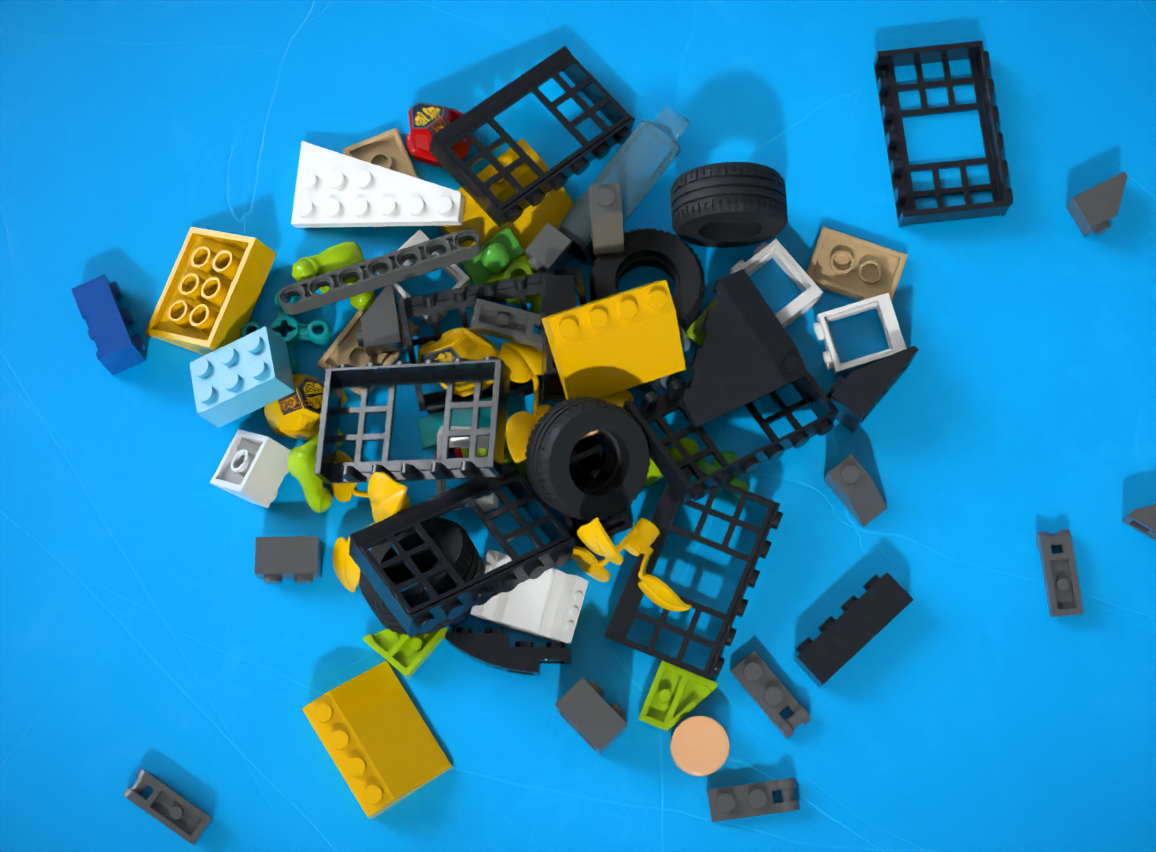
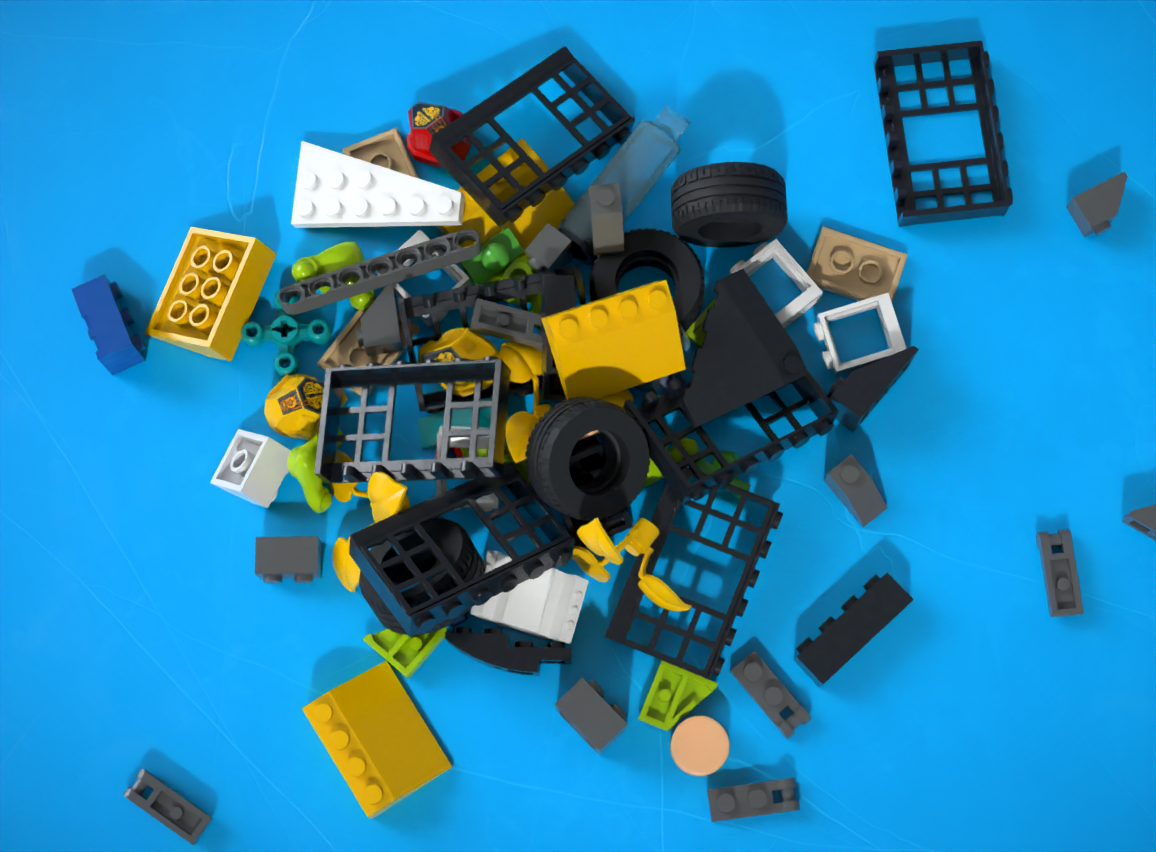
medium azure brick [189,326,295,428] -> none

